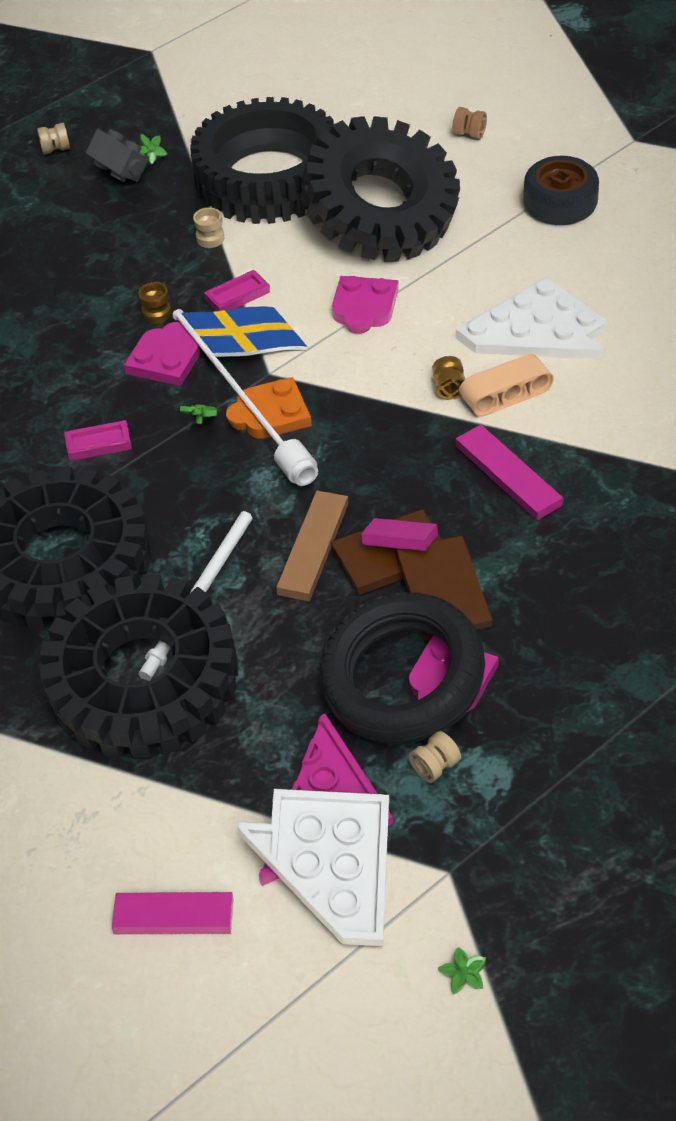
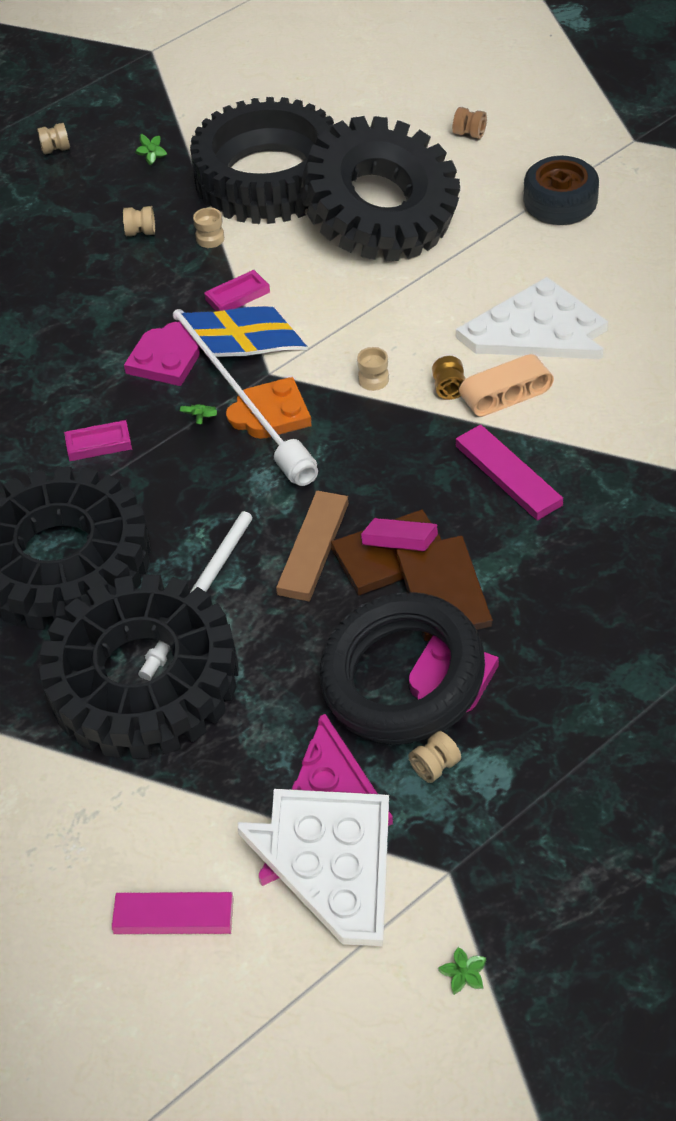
dark grey brick [86,128,150,182] -> none
pearl gold wheel [138,282,172,324] -> none
dark pink plate [332,276,399,334] -> none
none -> tan wheel [123,206,155,237]
none -> tan wheel [357,347,389,391]

